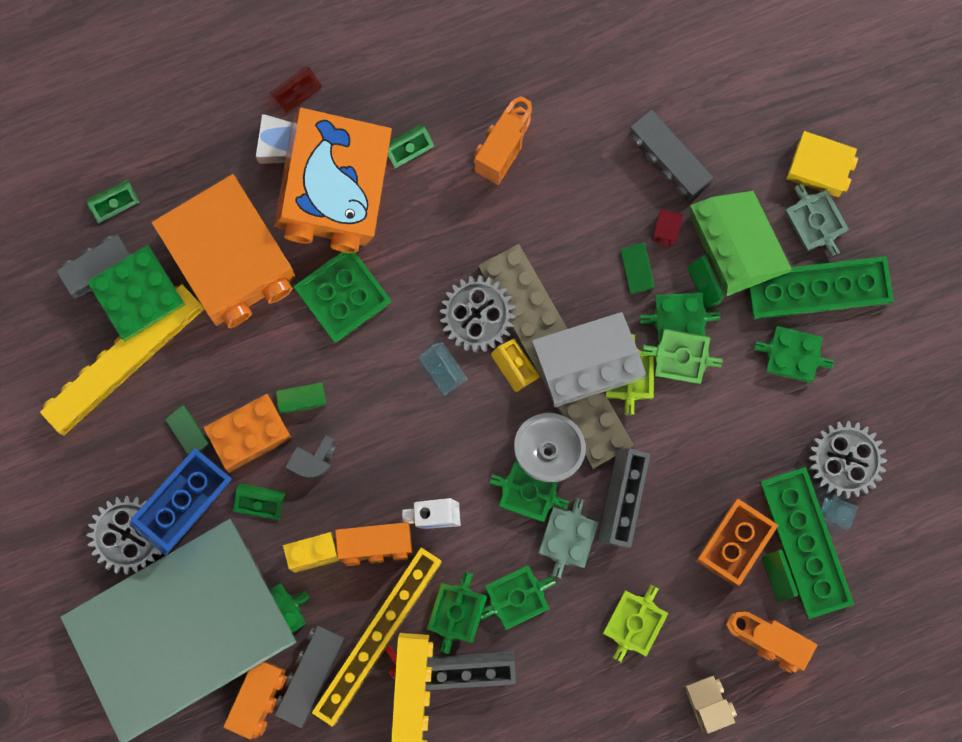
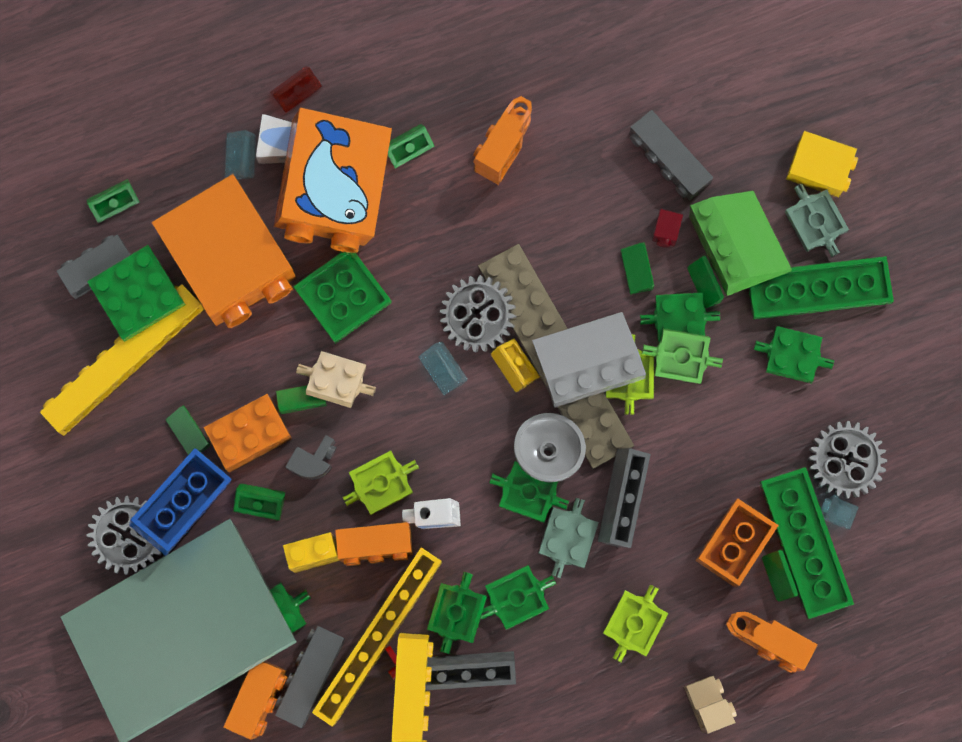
none -> clear light blue slope [225,130,256,179]
none -> tan plate [296,351,376,408]
none -> lime plate [343,451,419,515]

